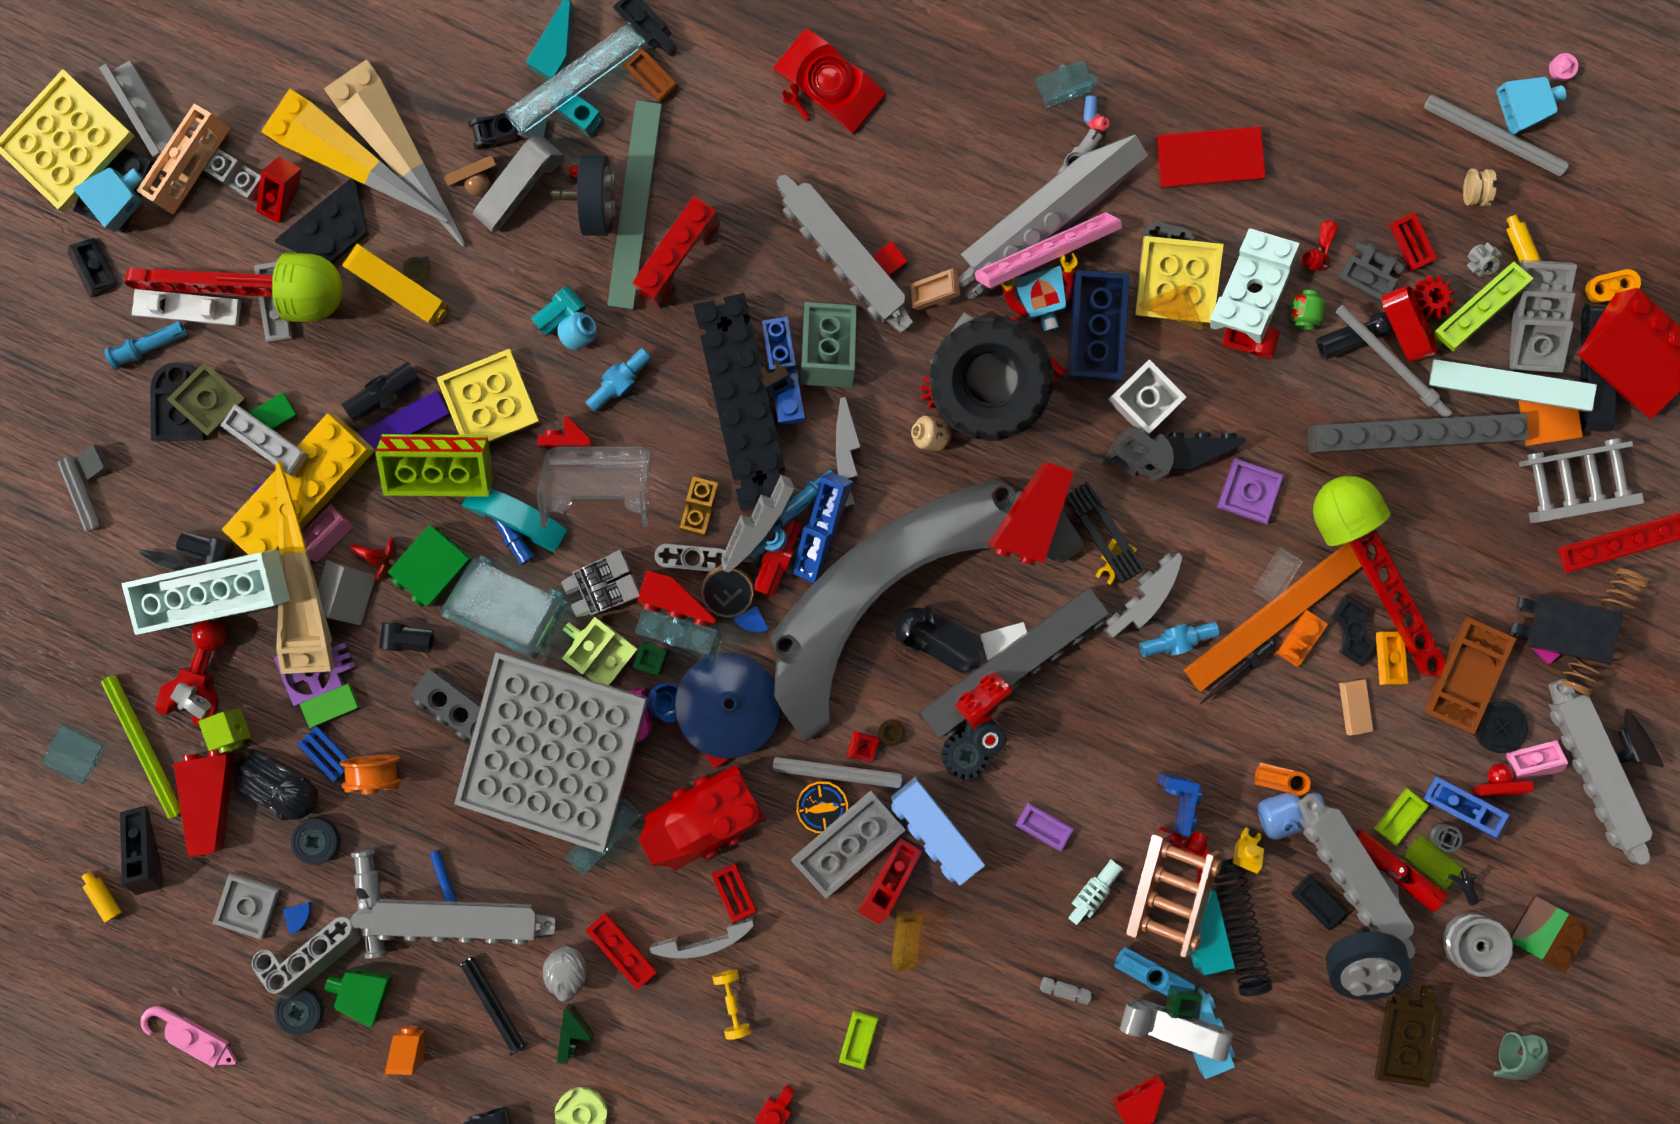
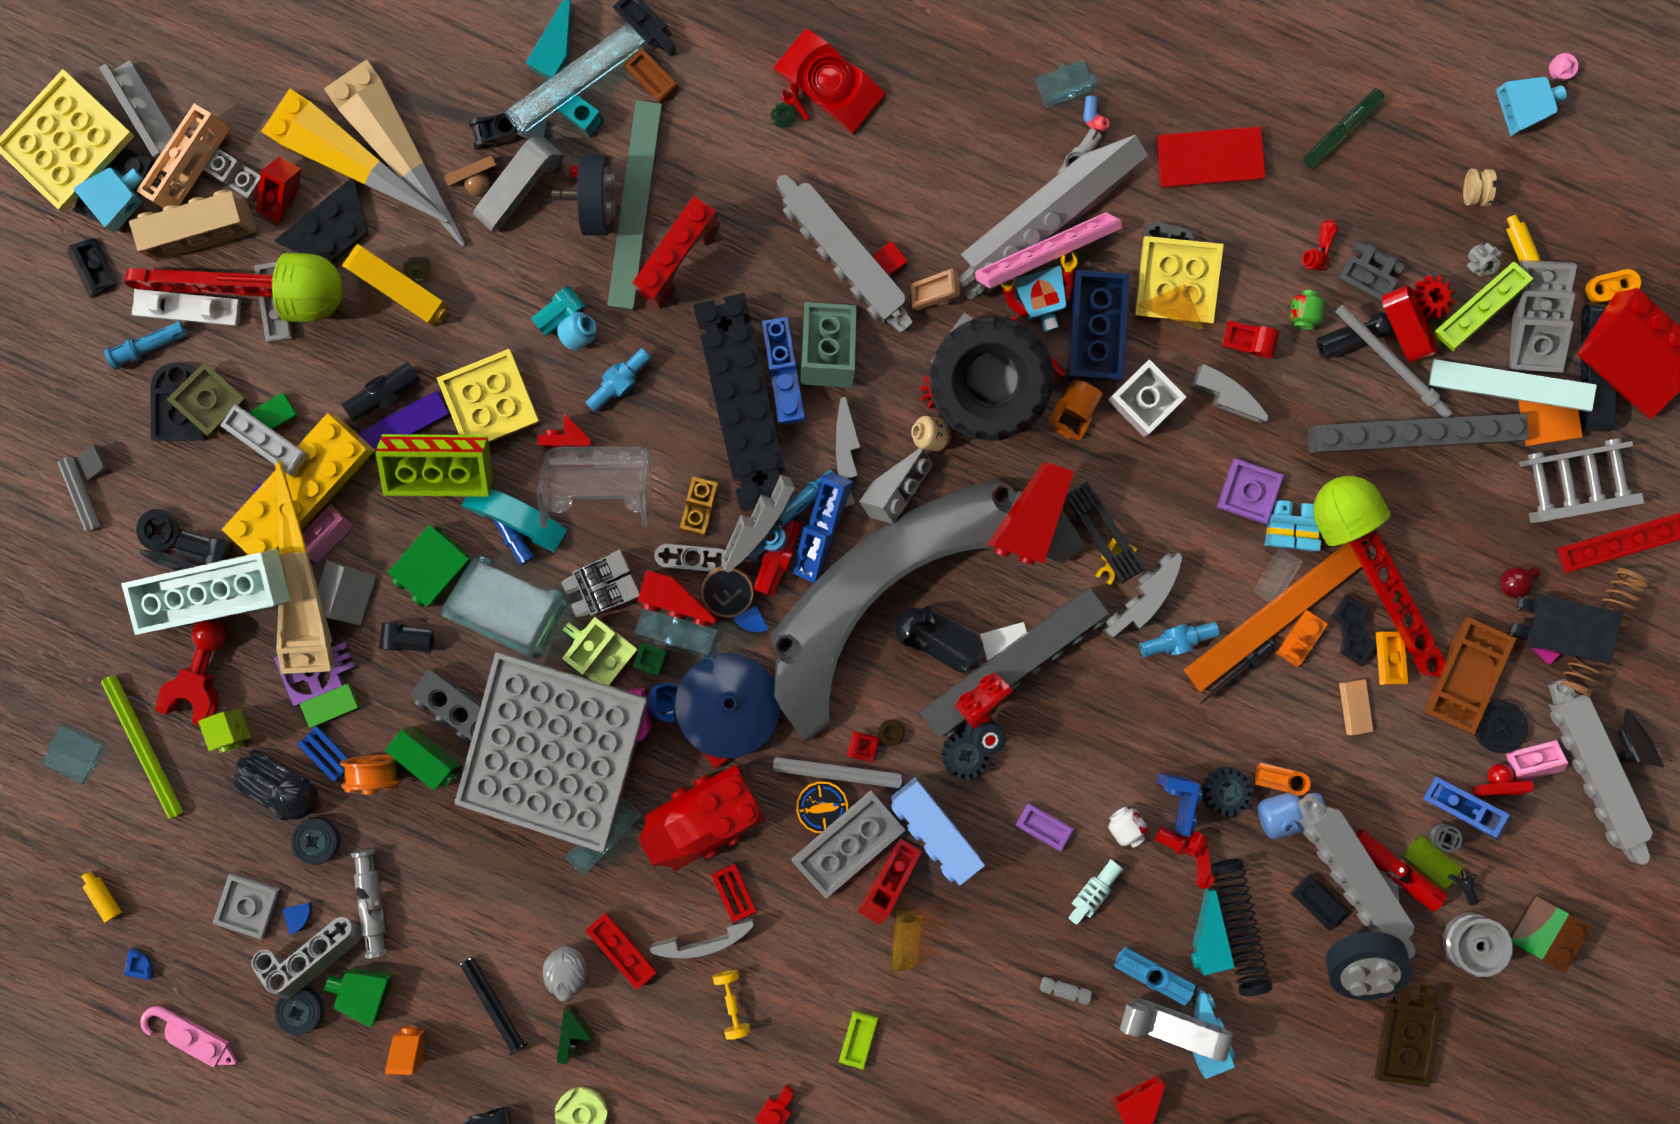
black slope [120,806,162,895] -> none
light grey piece [170,681,211,719] -> none
red slope [173,750,235,857] -> none
red plant [350,537,396,581] -> none
light grey hinge [350,899,555,944] -> none
blue bar [429,850,457,902] -> none
dark brown tile [761,360,795,396] -> none
dark grey brick [1104,426,1174,481] -> none
nougat fence [1126,831,1222,957] -> none
black slope [1165,432,1245,471] -> none
dark green panel [1165,985,1203,1019] -> none
light aqua piece [1210,228,1300,344] -> none
yellow plate [1233,827,1264,874] -> none
lime tile [1374,788,1429,846] -> none
red tile [1389,212,1437,271] -> none
light grey axle [1424,95,1569,176] -> none
sand green piece [1493,1032,1549,1080] -> none
none -> blue tile [124,948,153,980]
none -> tan brick [129,190,257,261]
none -> black gear [136,509,180,551]
none -> green brick [384,726,462,791]
none -> clear green plate [770,102,796,128]
none -> light grey slope [859,448,934,524]
none -> orange piece [1049,378,1103,440]
none -> white head [1108,807,1148,848]
none -> light grey slope [1191,364,1268,424]
none -> black wheel [1202,767,1253,816]
none -> medium azure hips [1264,500,1321,552]
none -> clear green axle [1303,88,1385,168]
none -> dark red piece [1499,567,1540,599]

